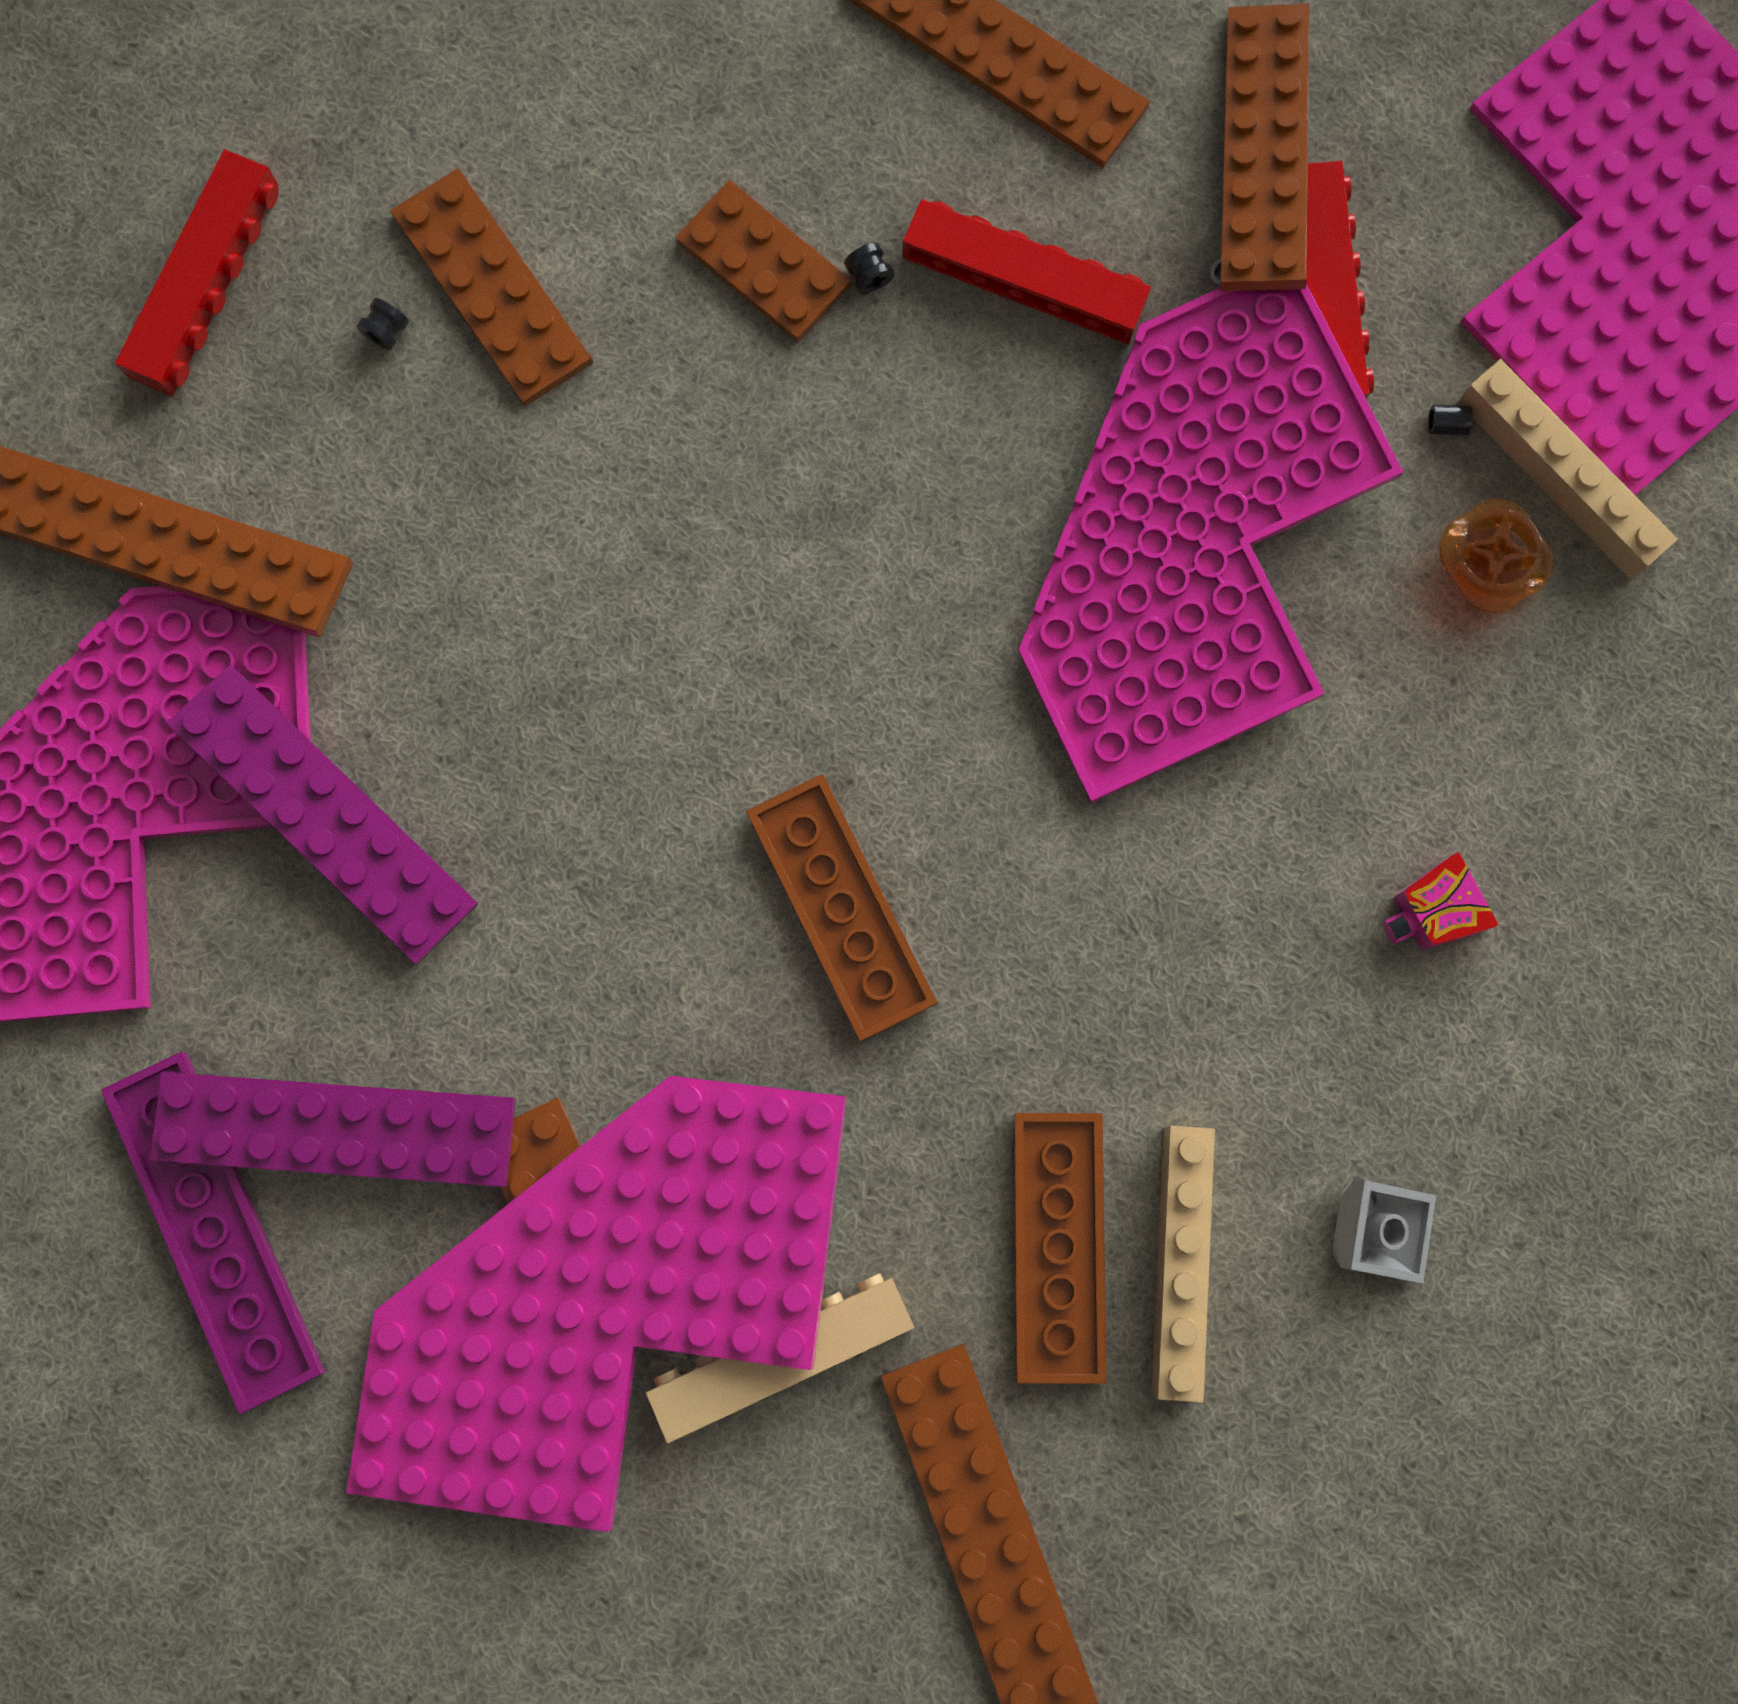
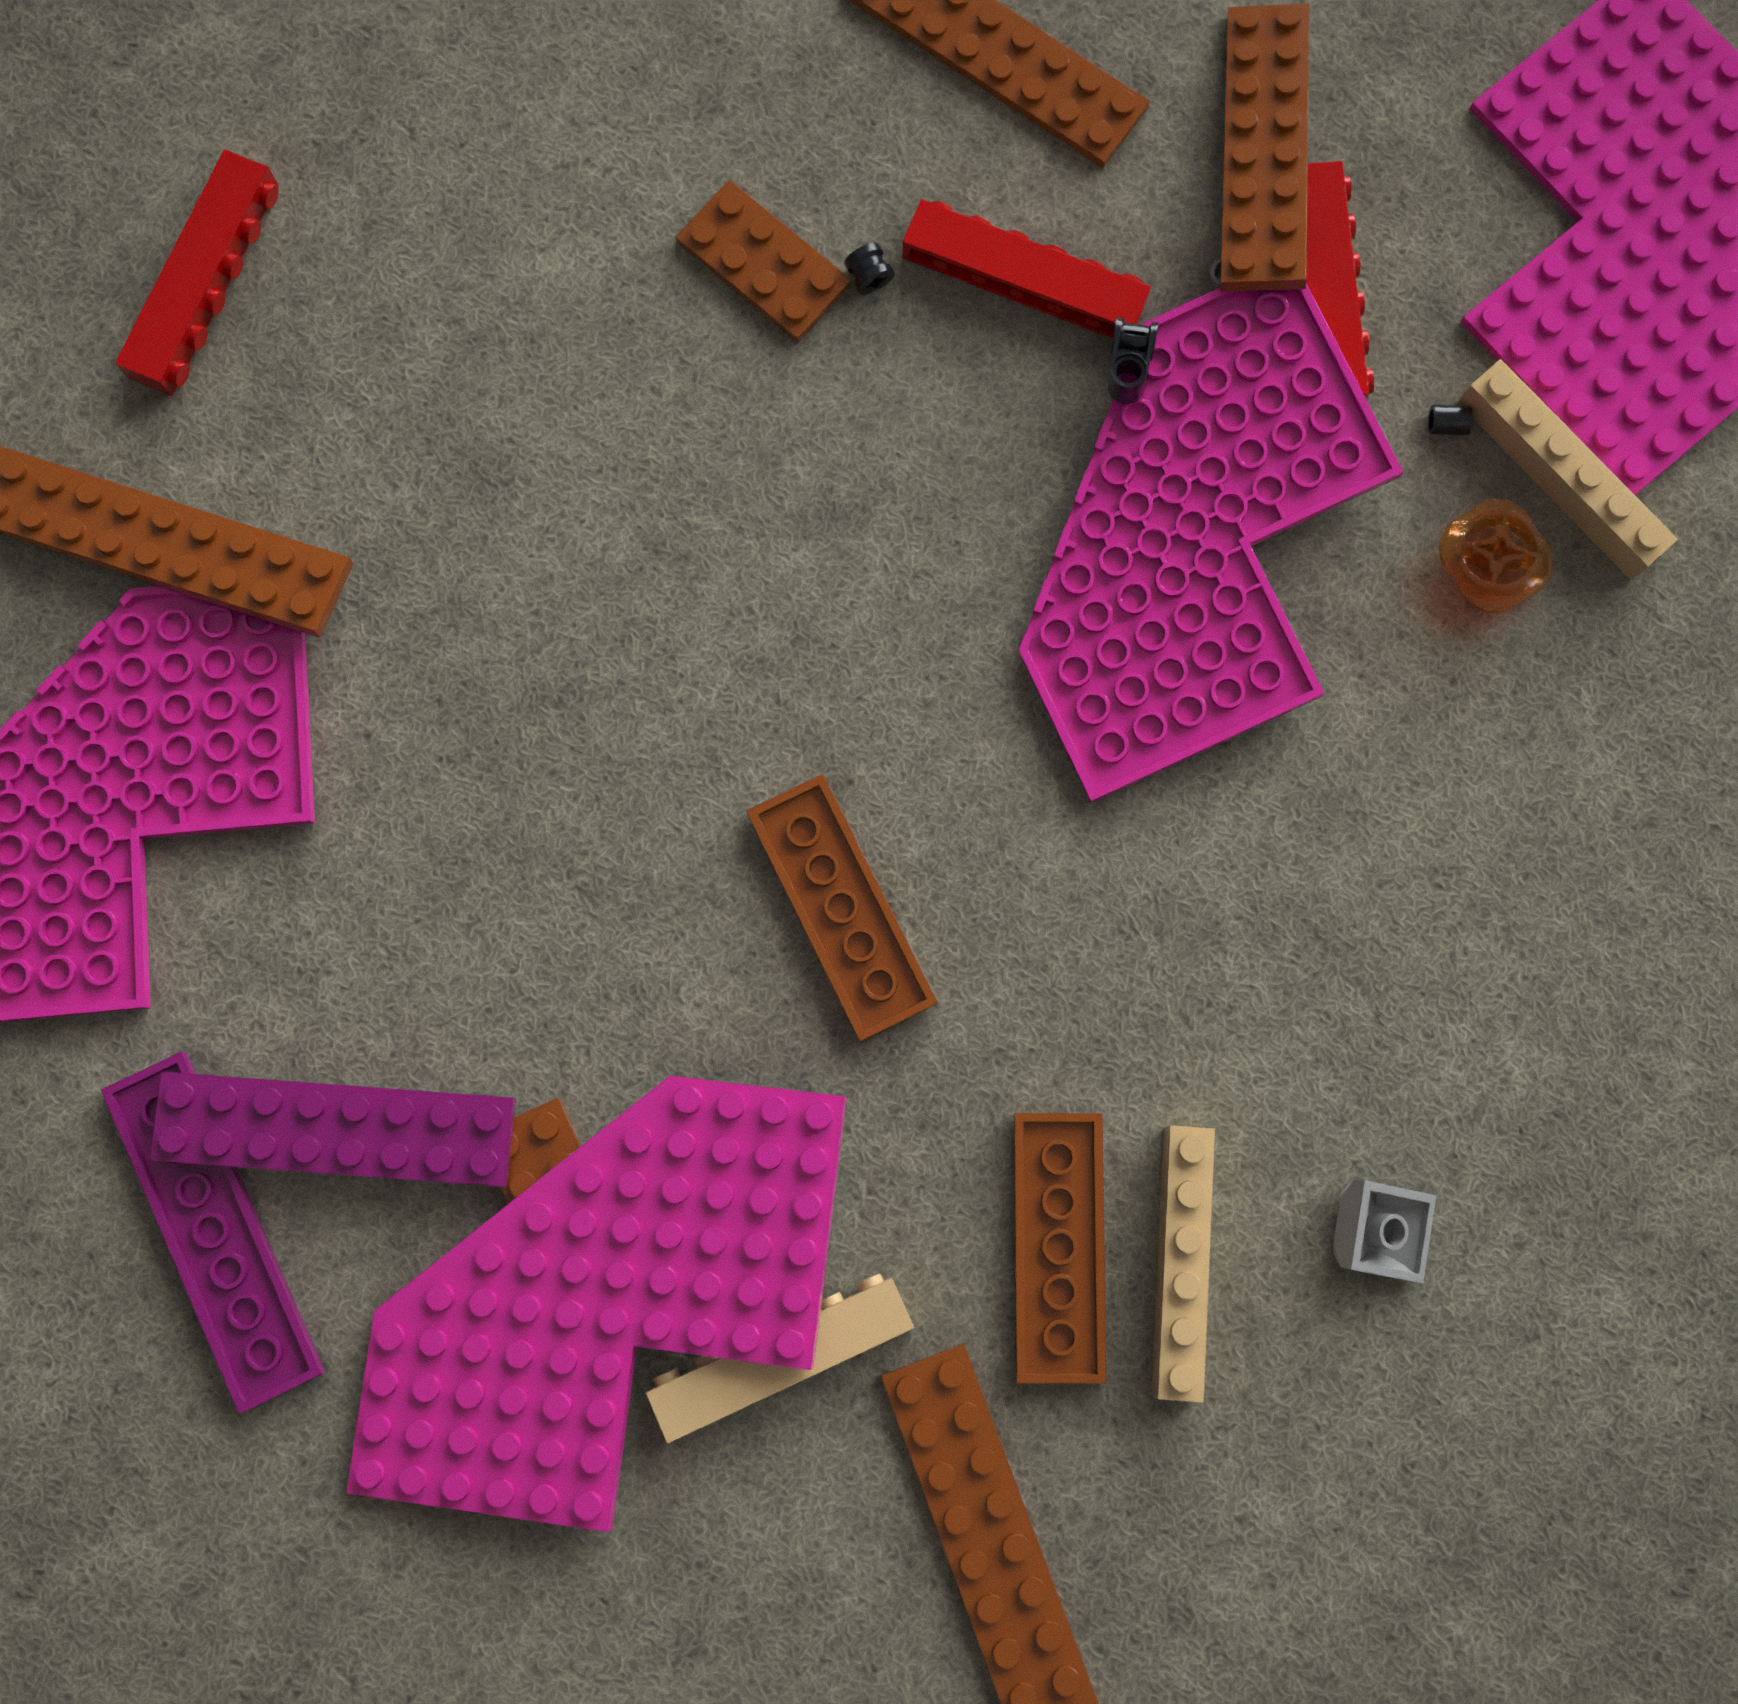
magenta plate [166,664,478,966] -> none
black wheel [356,298,409,350] -> none
dark orange plate [390,168,593,407] -> none
torso [1383,852,1499,950] -> none
none -> black piece [1108,317,1159,404]

